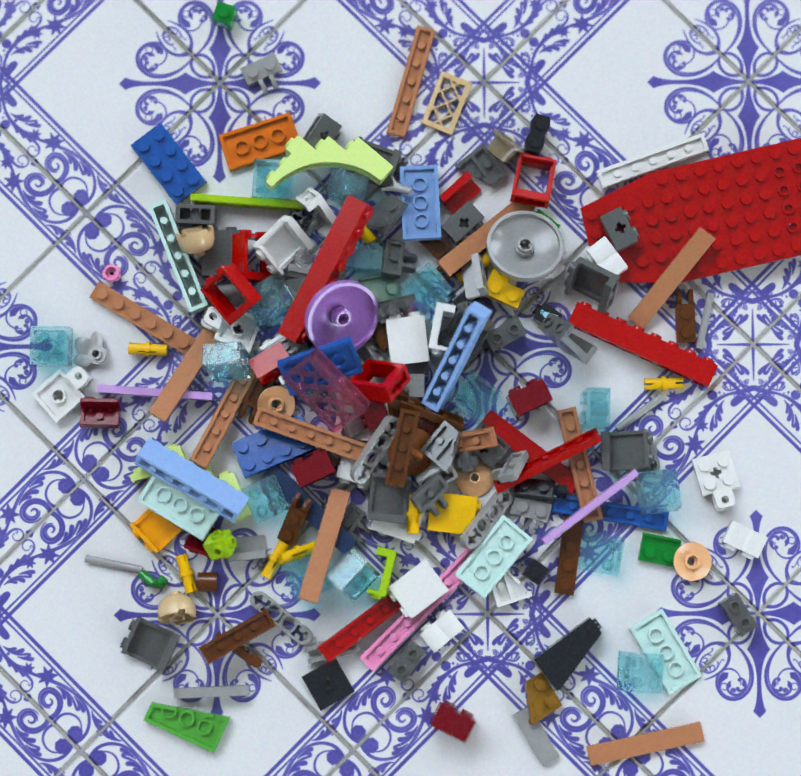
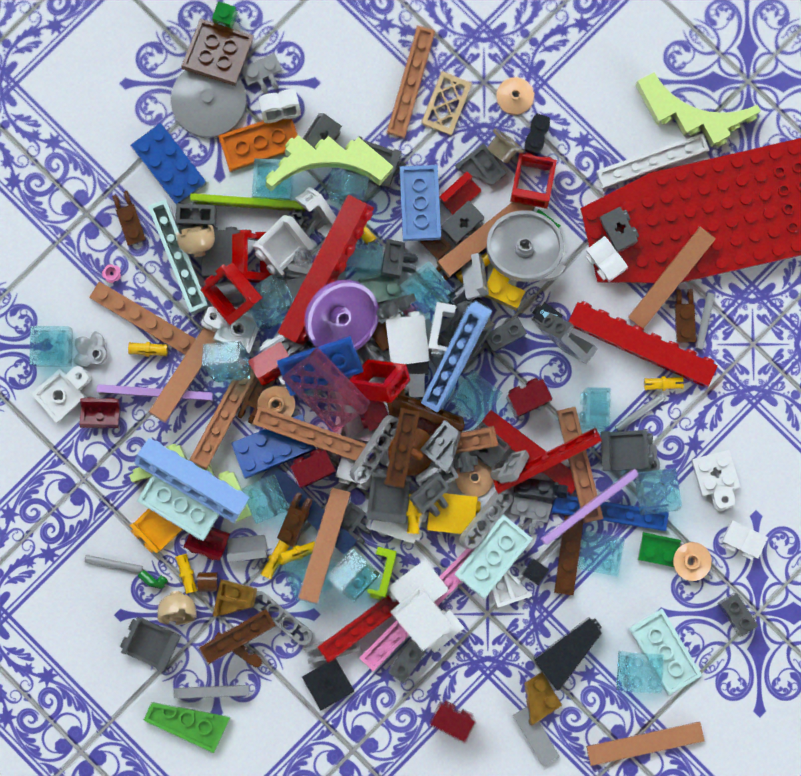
lime brick [203,529,237,560] -> none
dark grey wing [367,194,408,237] -> none
light grey bar [381,176,412,195] -> none
dark grey panel [564,256,620,314] -> none
none -> reddish brown hinge [112,190,146,246]
none -> light grey dish [171,70,247,138]
none -> plate [181,18,254,86]
none -> pearl gold wing [213,579,258,616]
none -> white brick [259,89,301,123]
none -> white panel [391,587,453,651]
none -> light nougat dish [496,77,534,115]
none -> yellowish green arch [636,72,761,147]

